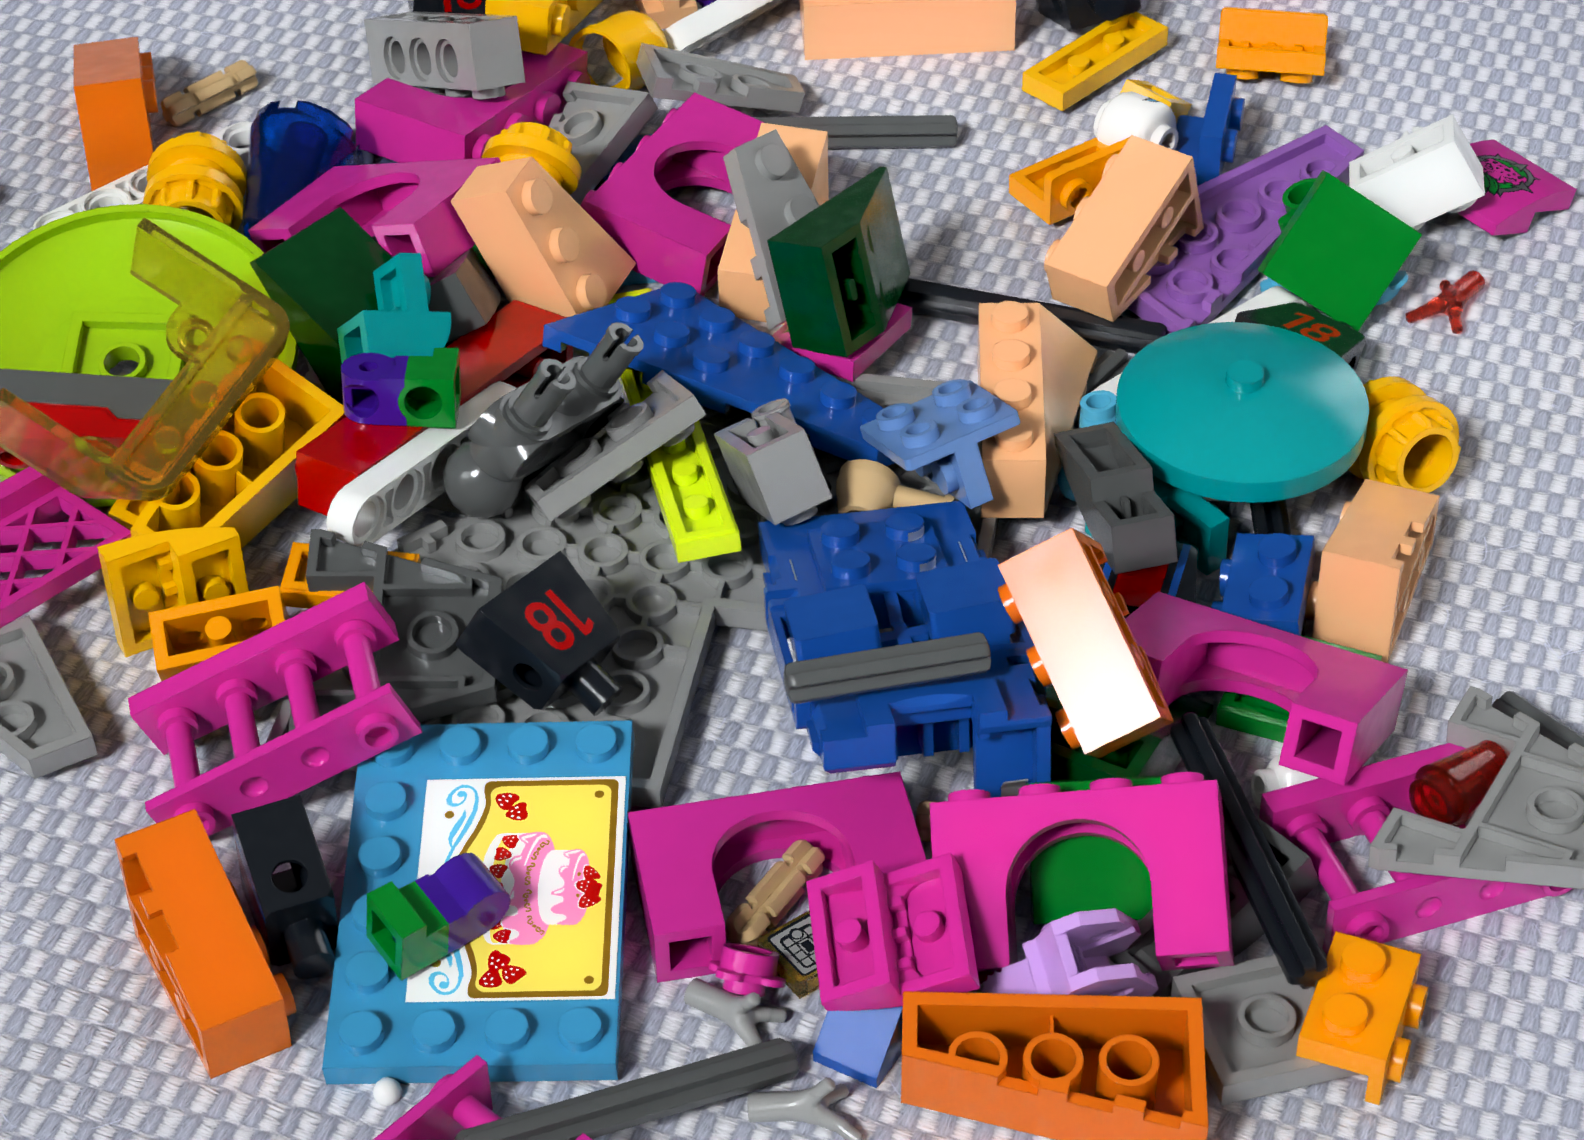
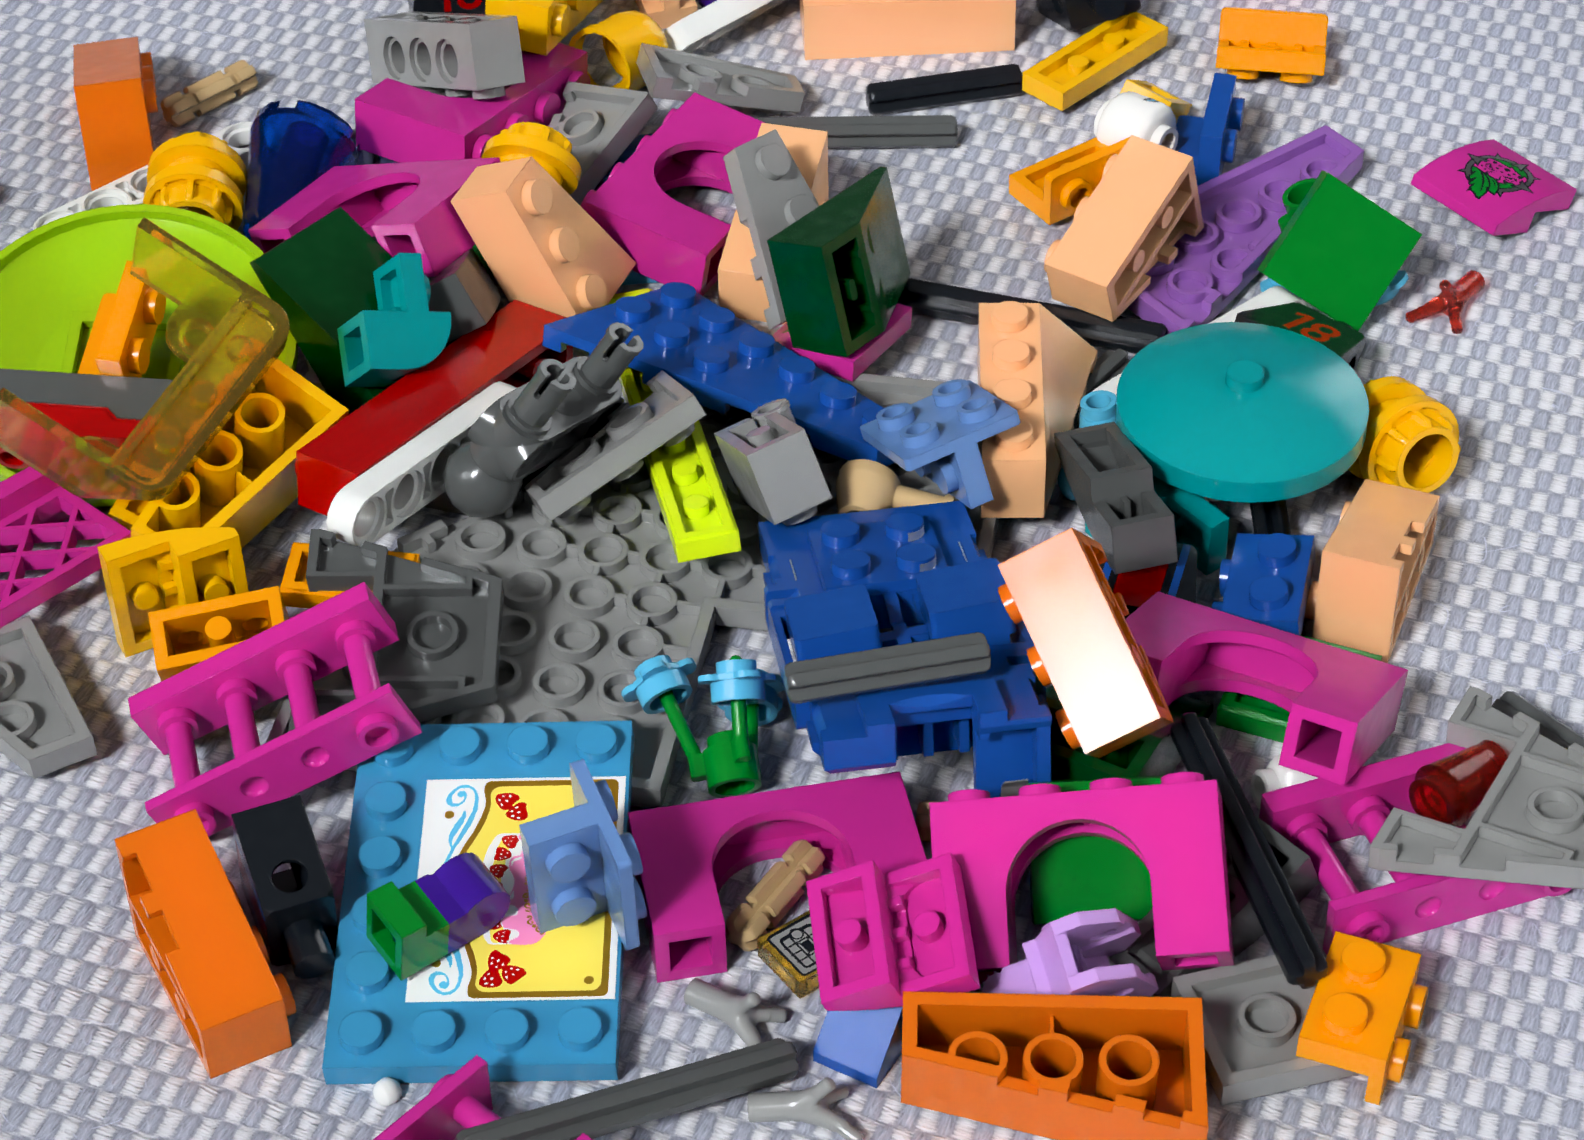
leg [341,348,461,428] -> none
black torso [455,551,623,716] -> none
dark pink plate [708,943,786,997] -> none
white brick [1349,114,1485,231] -> none
none -> light orange bracket [78,260,166,378]
none -> medium blue bracket [519,759,647,951]
none -> plant [621,655,785,798]
none -> black axle [865,64,1023,115]

